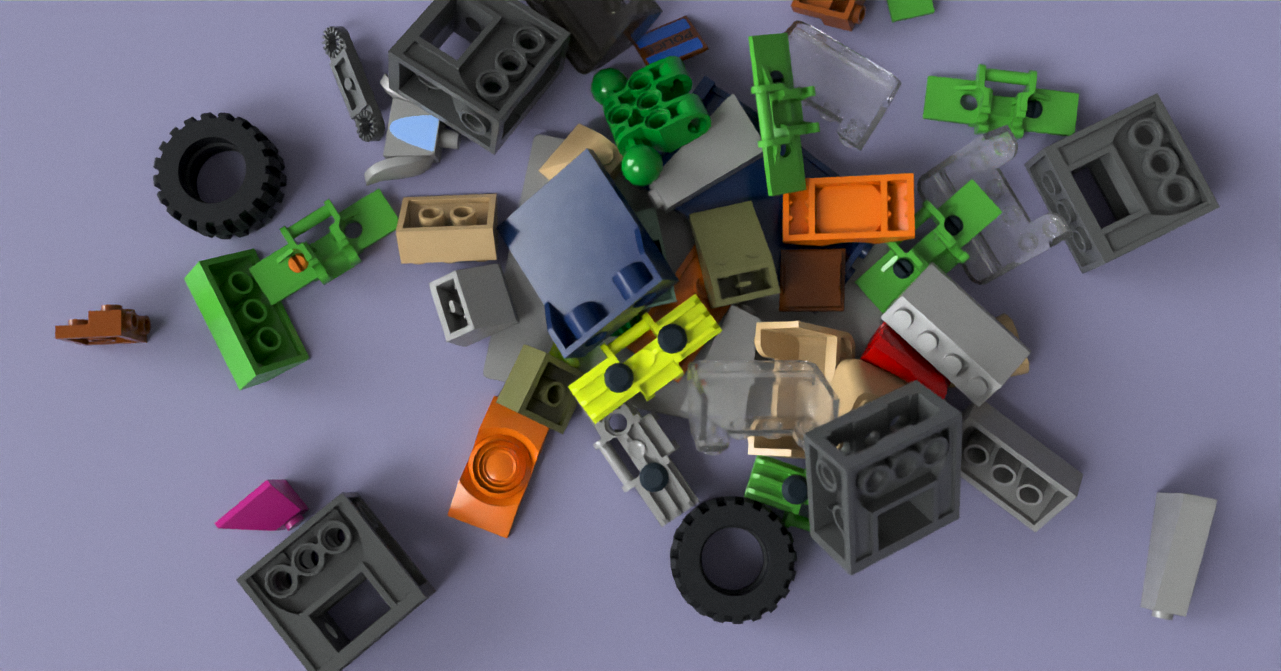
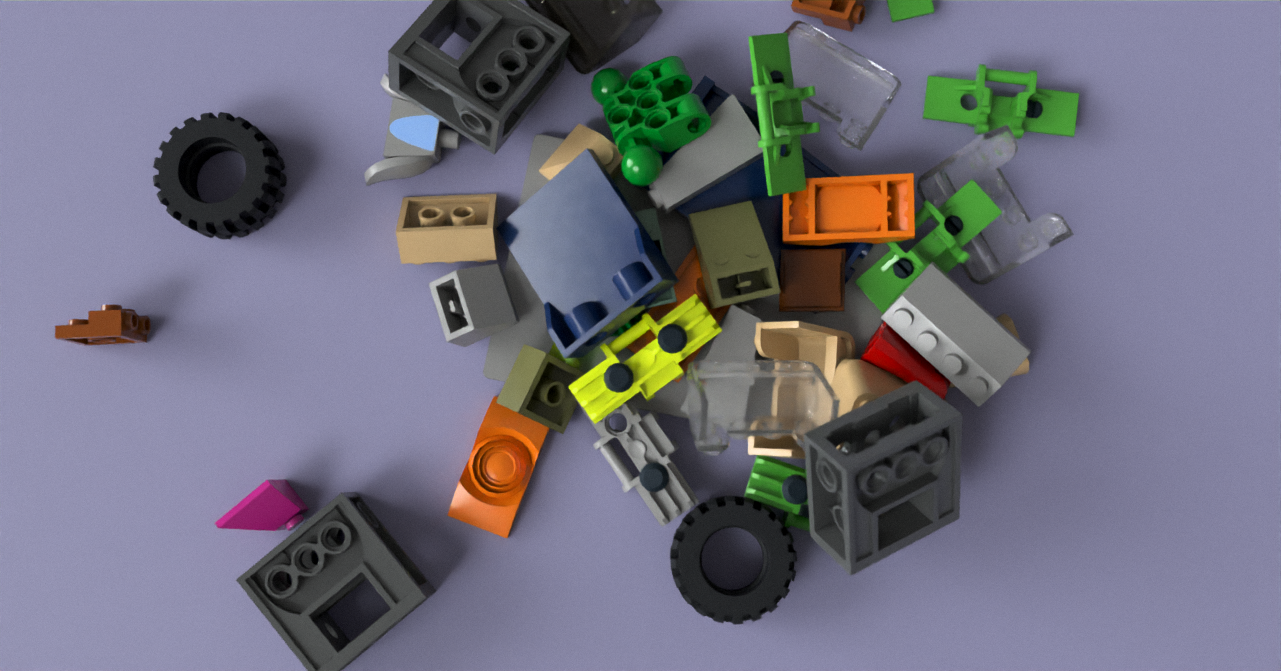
bright green slope [184,248,309,390] -> none
bright green piece [248,189,399,306] -> none
dark grey plate [322,26,385,142] -> none
piece [630,16,709,66] -> none
light grey slope [961,402,1083,533] -> none
dark grey piece [1024,93,1220,274] -> none
light grey slope [1140,492,1217,620] -> none

